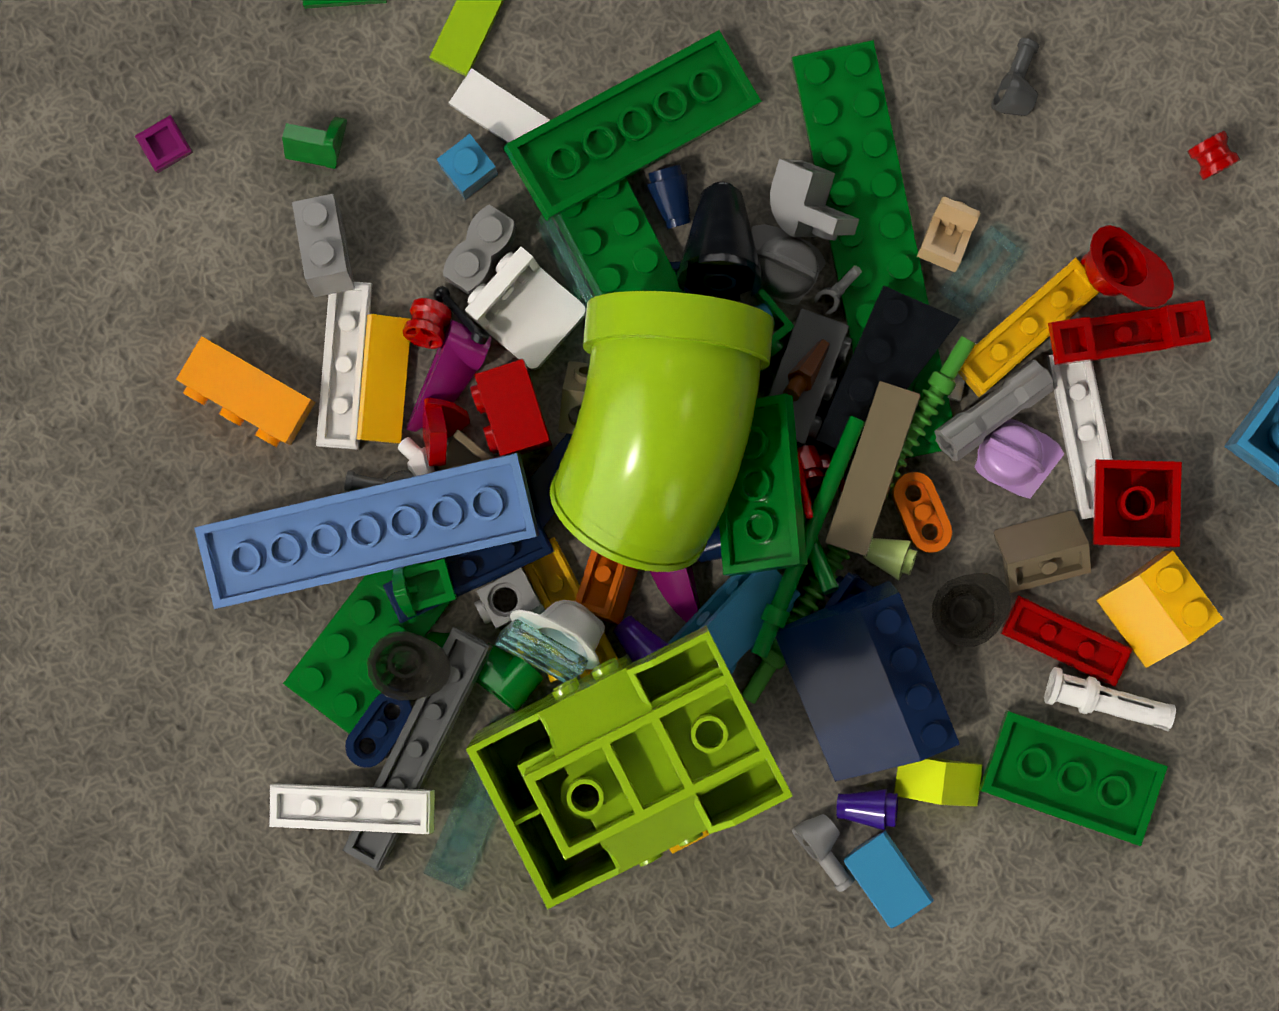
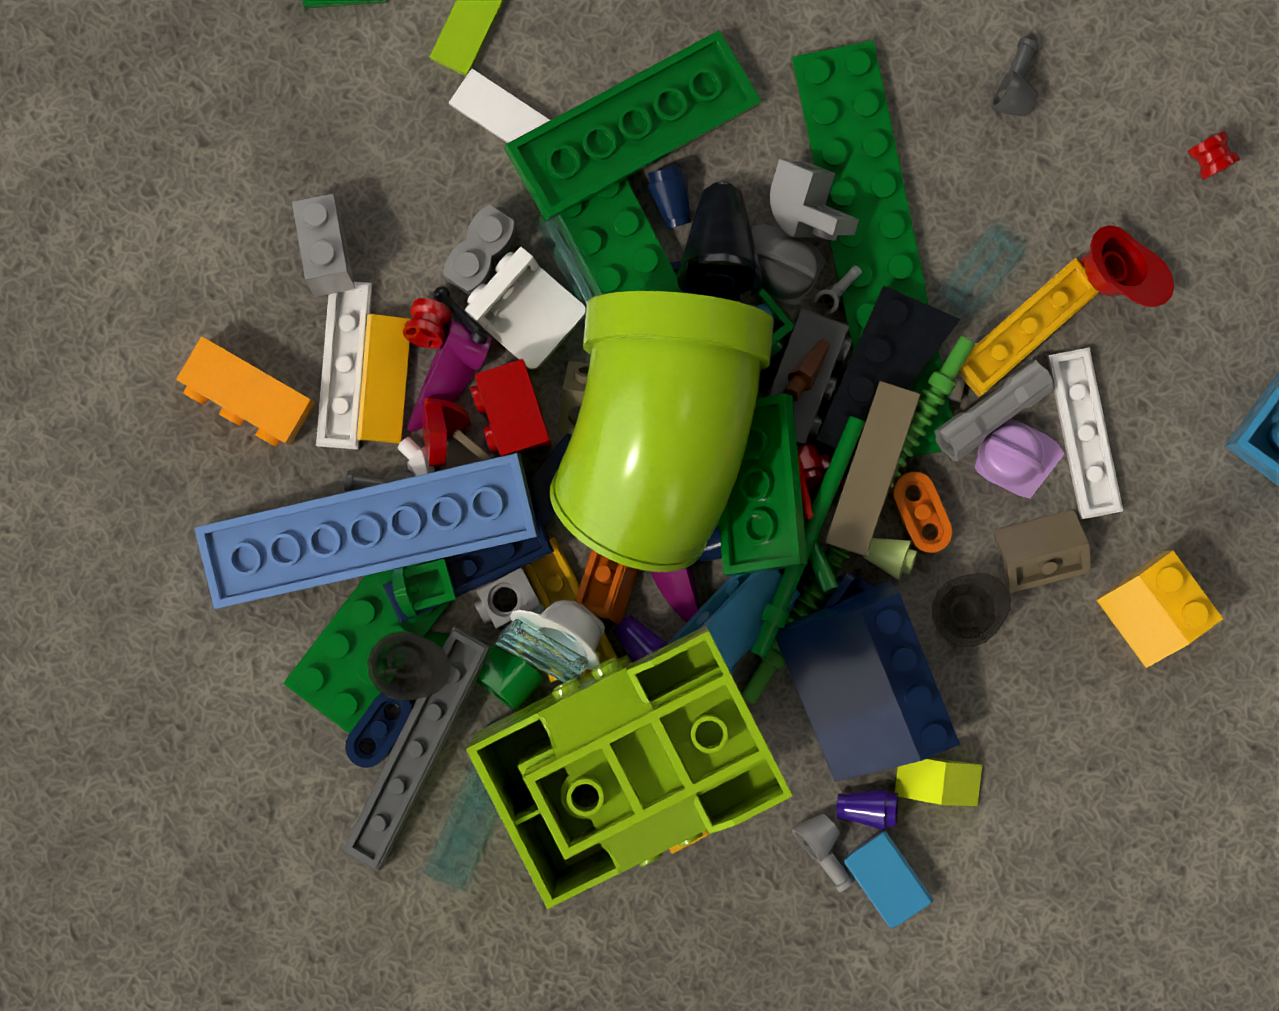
magenta tile [135,115,193,173] -> none
white tile [269,783,435,834] -> none
green tile [282,117,347,169] -> none
dark azure brick [436,134,498,200] -> none
tan bracket [917,197,981,272] -> none
green plate [979,710,1168,846] -> none
red tile [1000,595,1133,687] -> none
white pin [1044,667,1176,731] -> none
red slope [1048,300,1211,365] -> none
red slope [1093,459,1182,548] -> none

